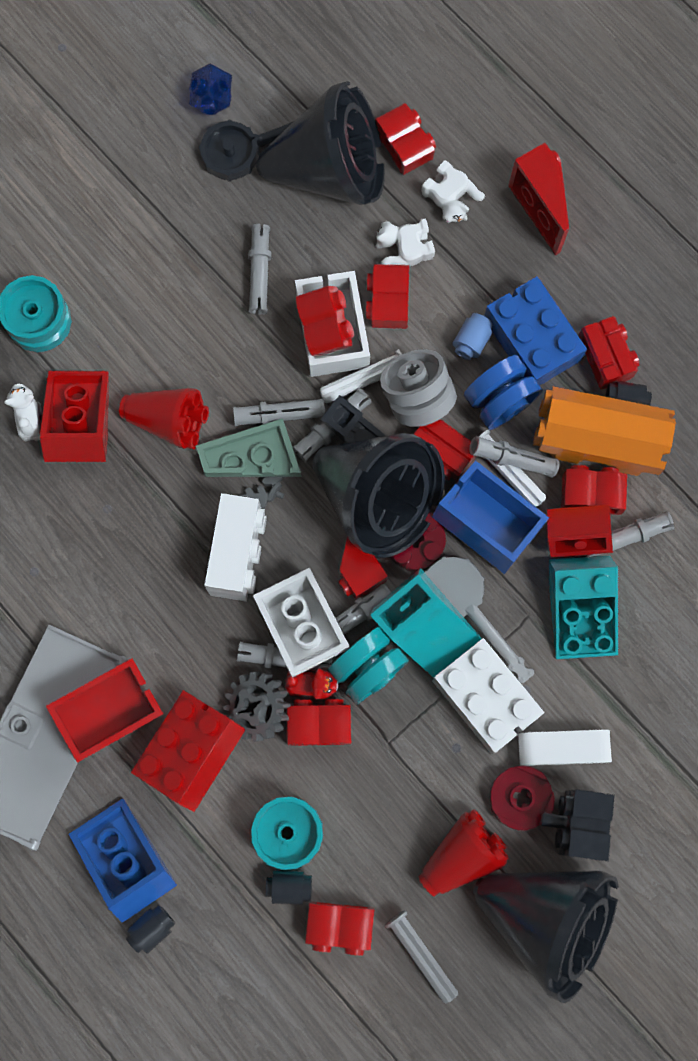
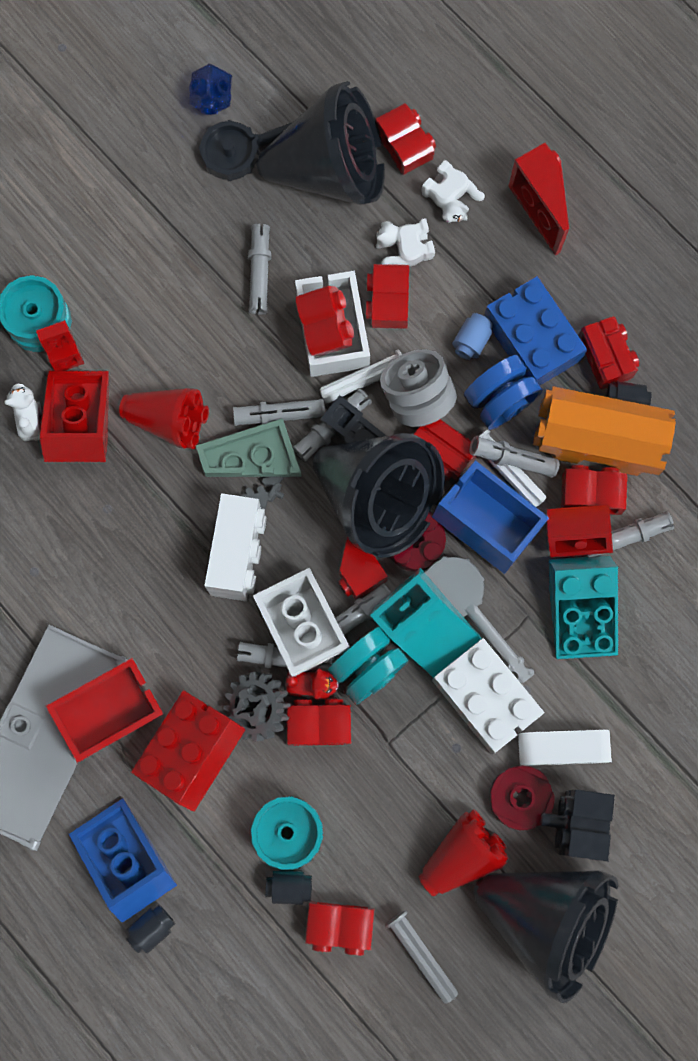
none -> red slope [36,320,85,371]

